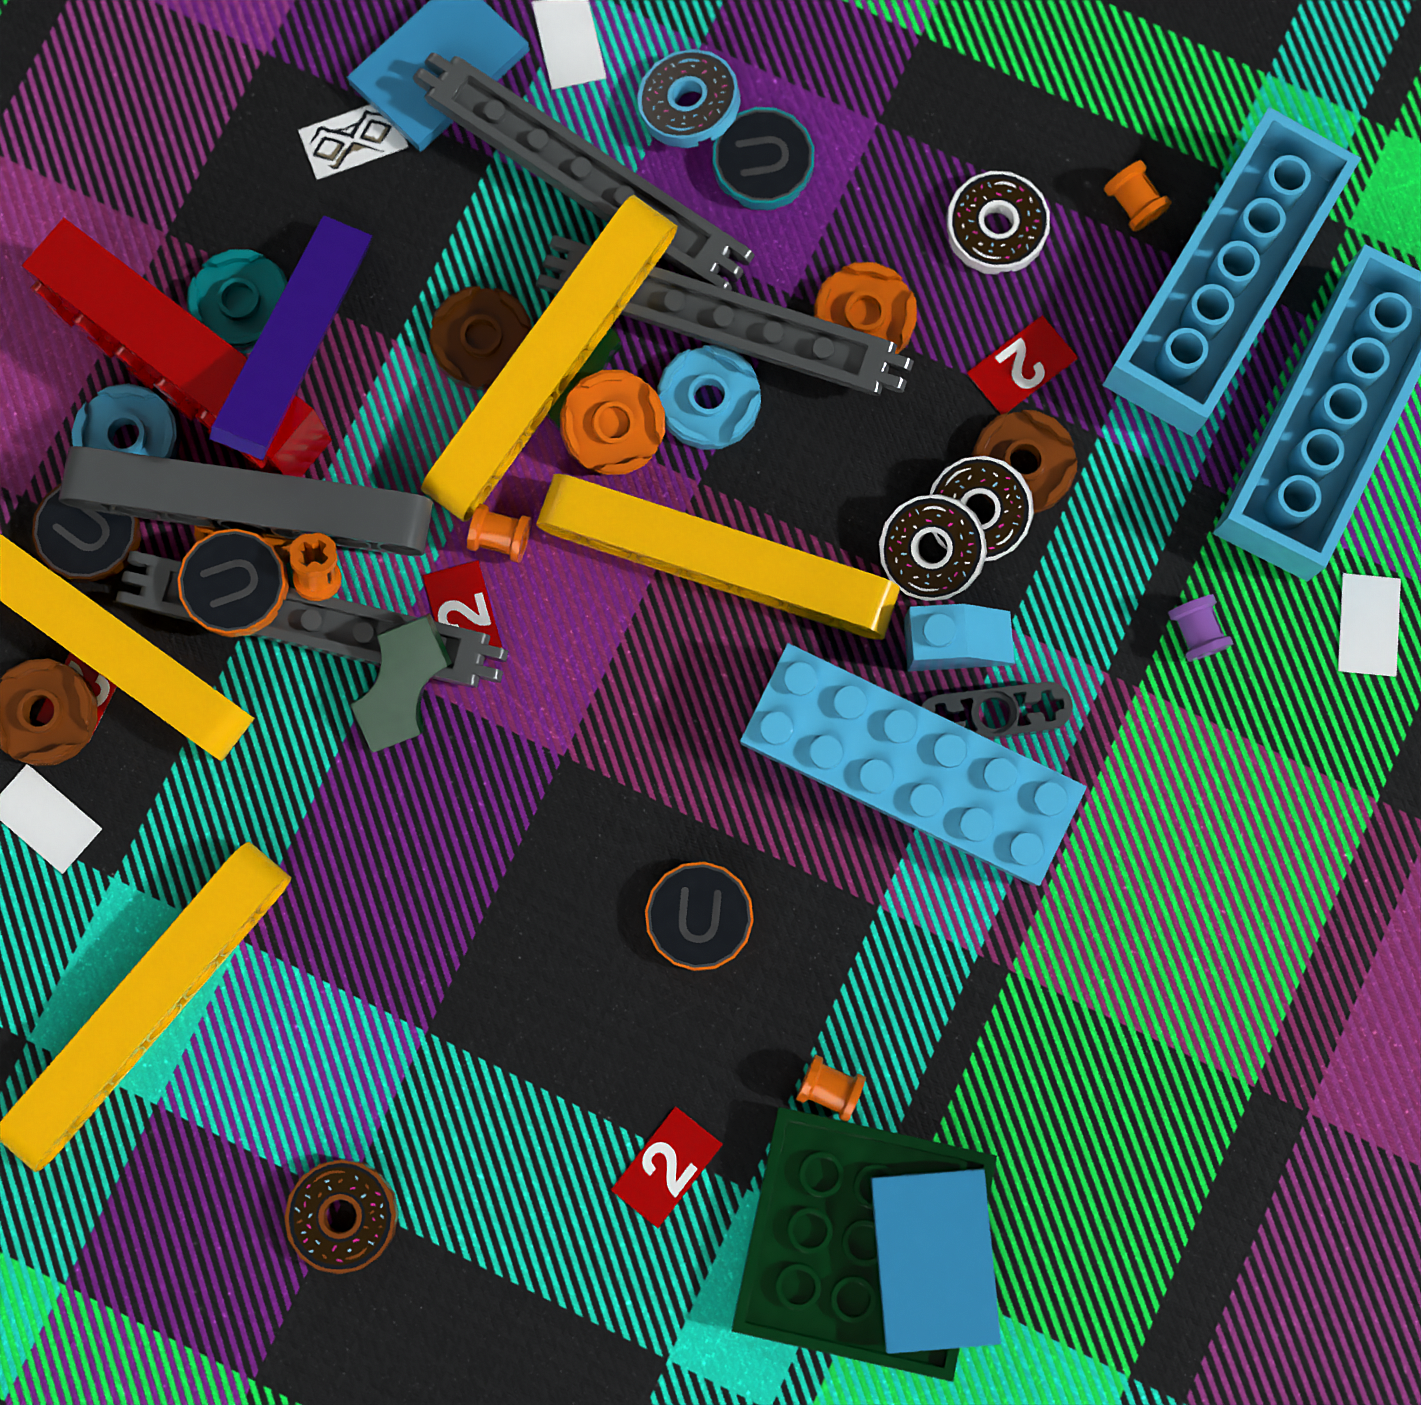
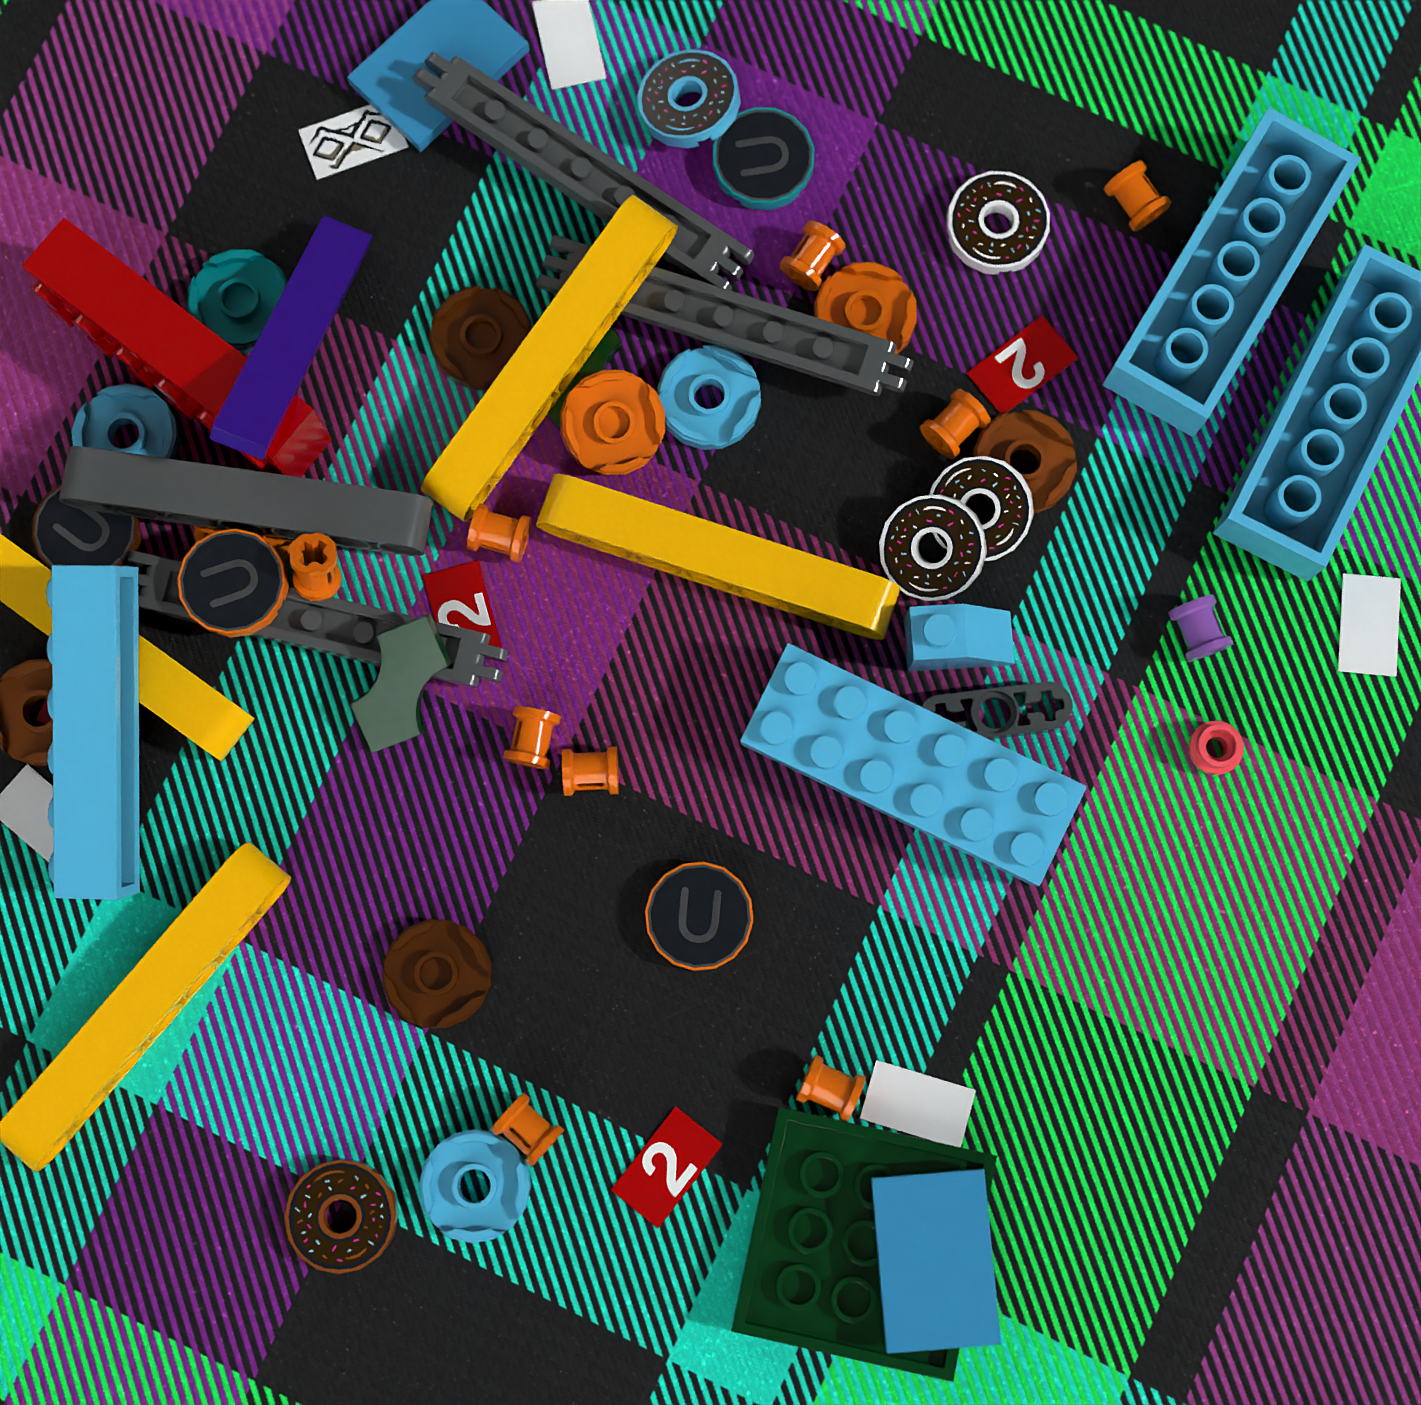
none -> medium azure brick [46,565,140,900]
none -> reddish brown tile [382,920,492,1028]
none -> medium azure tile [419,1129,531,1243]
none -> orange bush [490,1092,564,1167]
none -> orange bush [503,706,561,770]
none -> orange bush [562,746,619,796]
none -> orange bush [779,220,846,291]
none -> white sticker [860,1060,976,1147]
none -> orange bush [920,388,990,459]
none -> coral plate [1188,721,1244,775]

